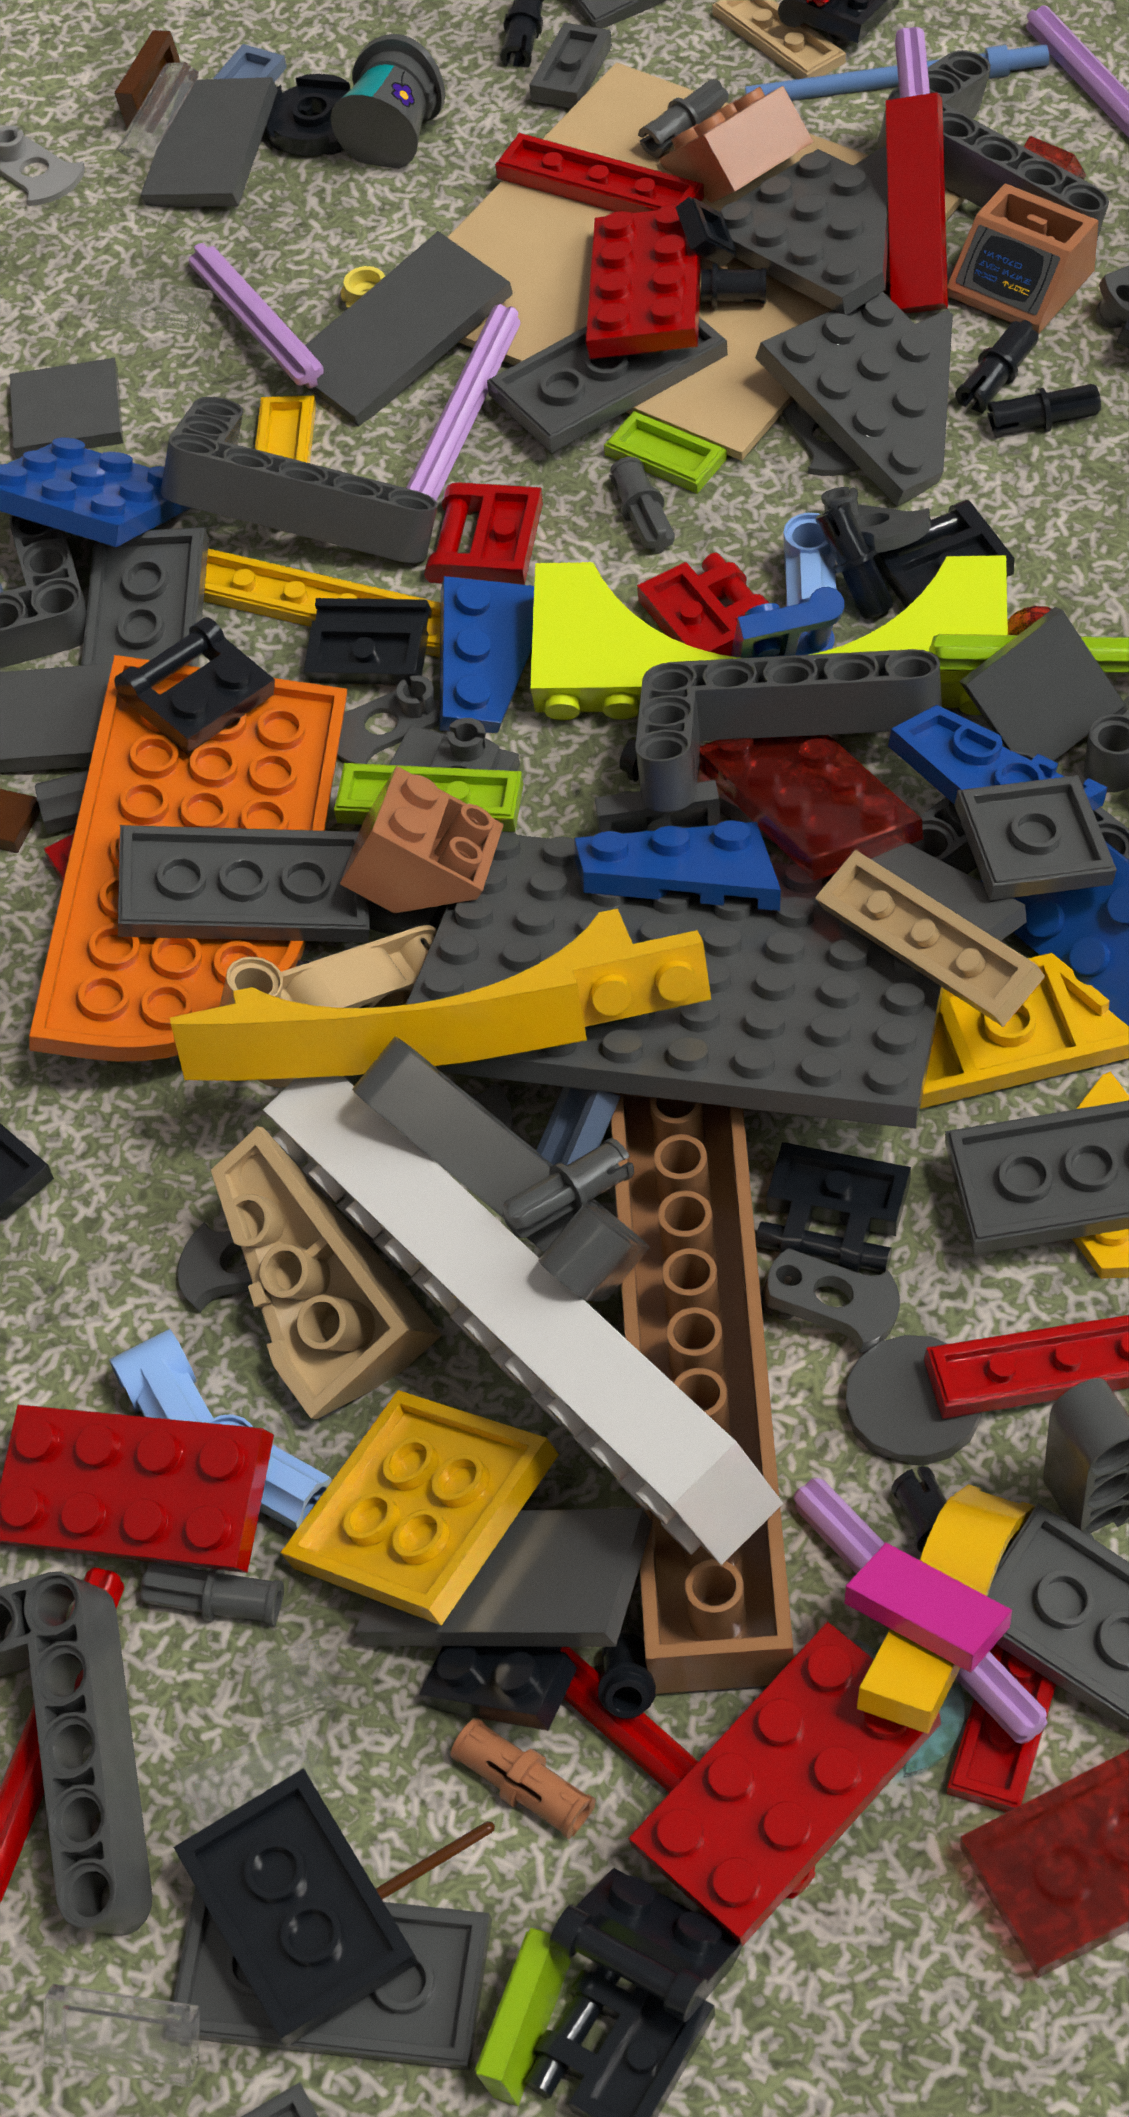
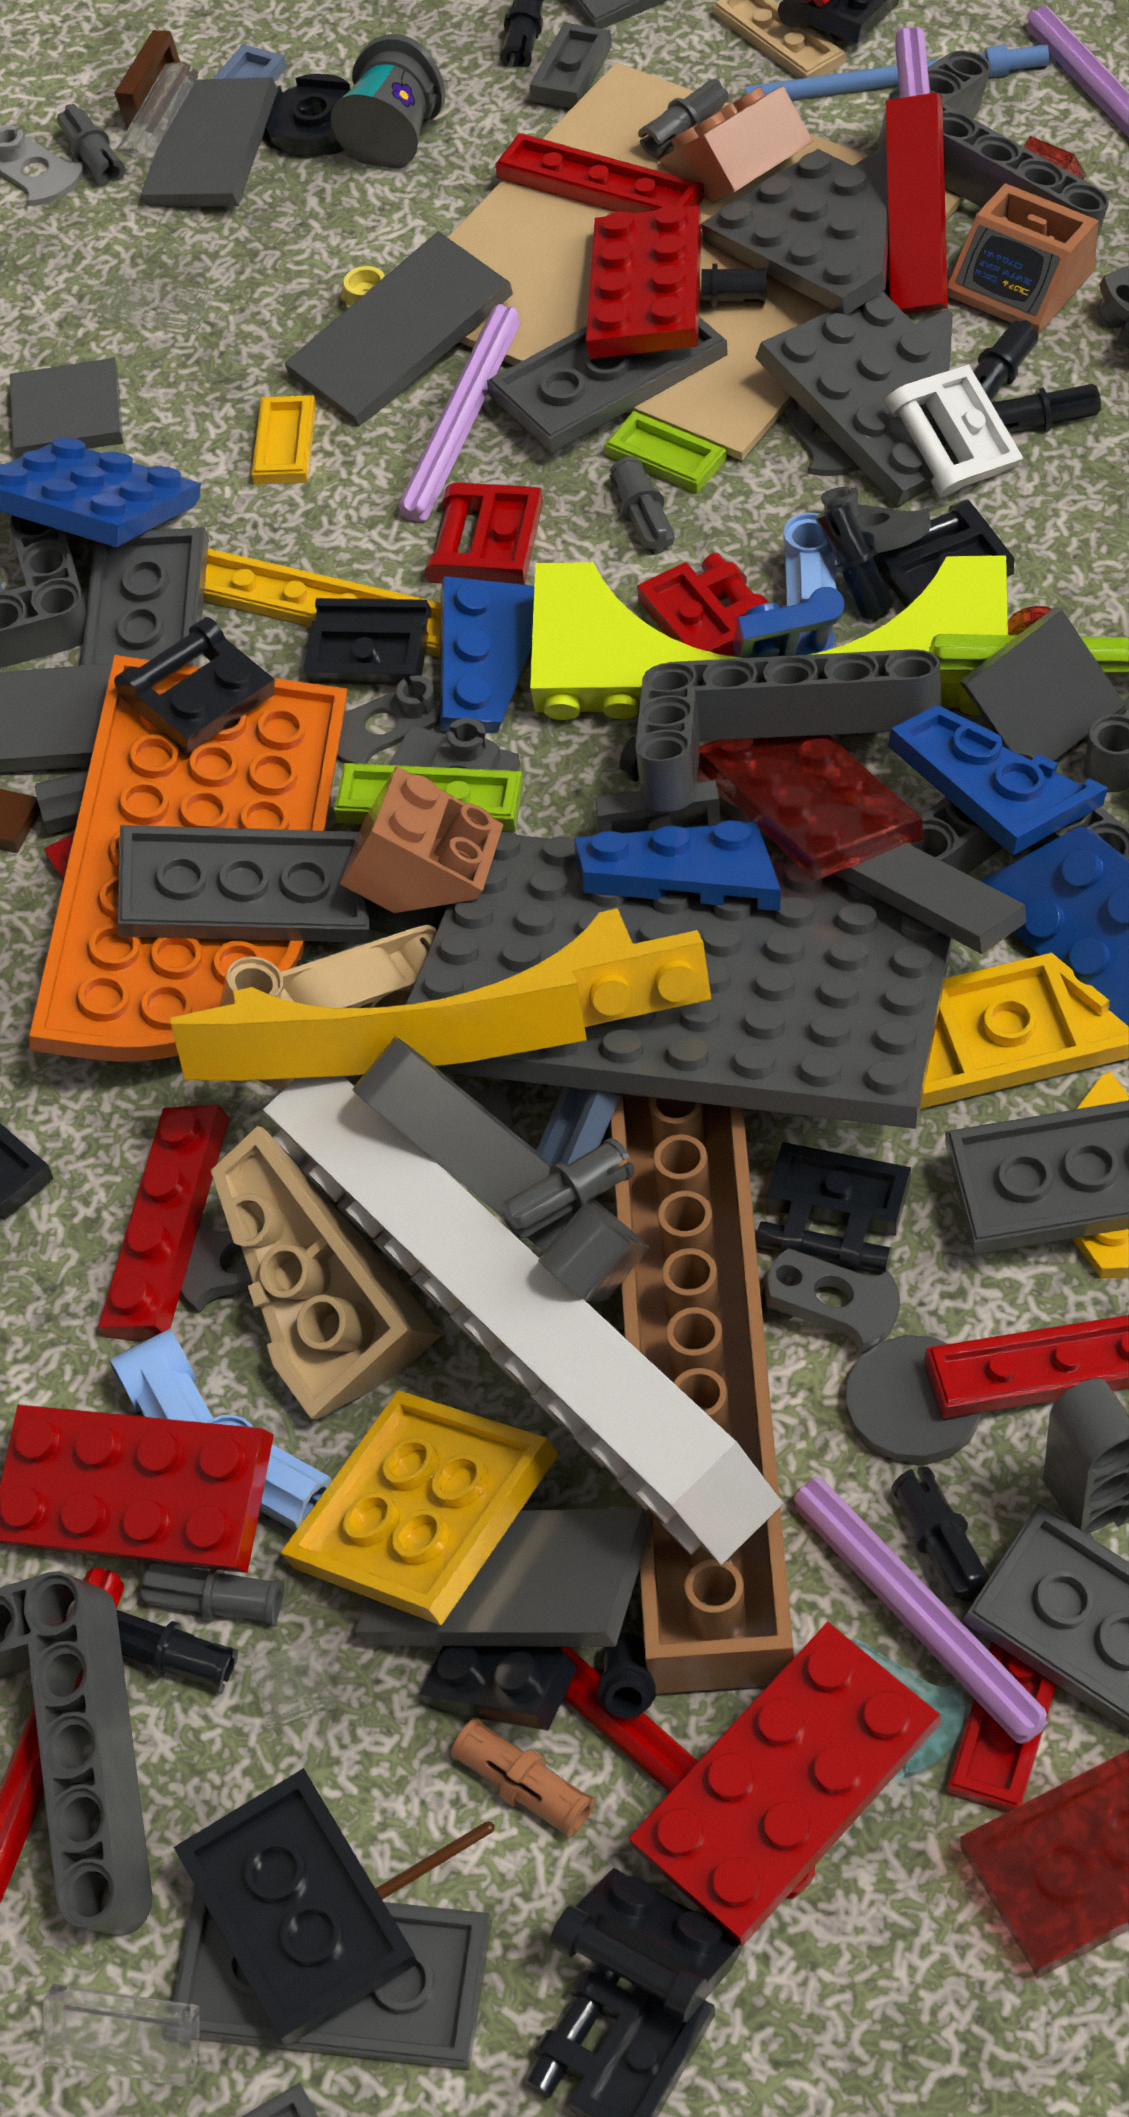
dark grey beam [160,396,437,562] -> none
clear tile [173,1721,335,1836] -> none
lavender axle [189,243,324,389] -> none
lime tile [475,1927,571,2107] -> none
black tile [675,197,737,267] -> none
tan plate [815,850,1045,1027] -> none
dark pink tile [844,1543,1012,1673] -> none
yellow piece [857,1484,1035,1734] -> none
dark grey tile [954,775,1117,901] -> none
none -> dark grey axle [57,104,126,187]
none -> red plate [98,1104,230,1341]
none -> black axle [116,1609,238,1693]
none -> white plate [884,365,1024,498]

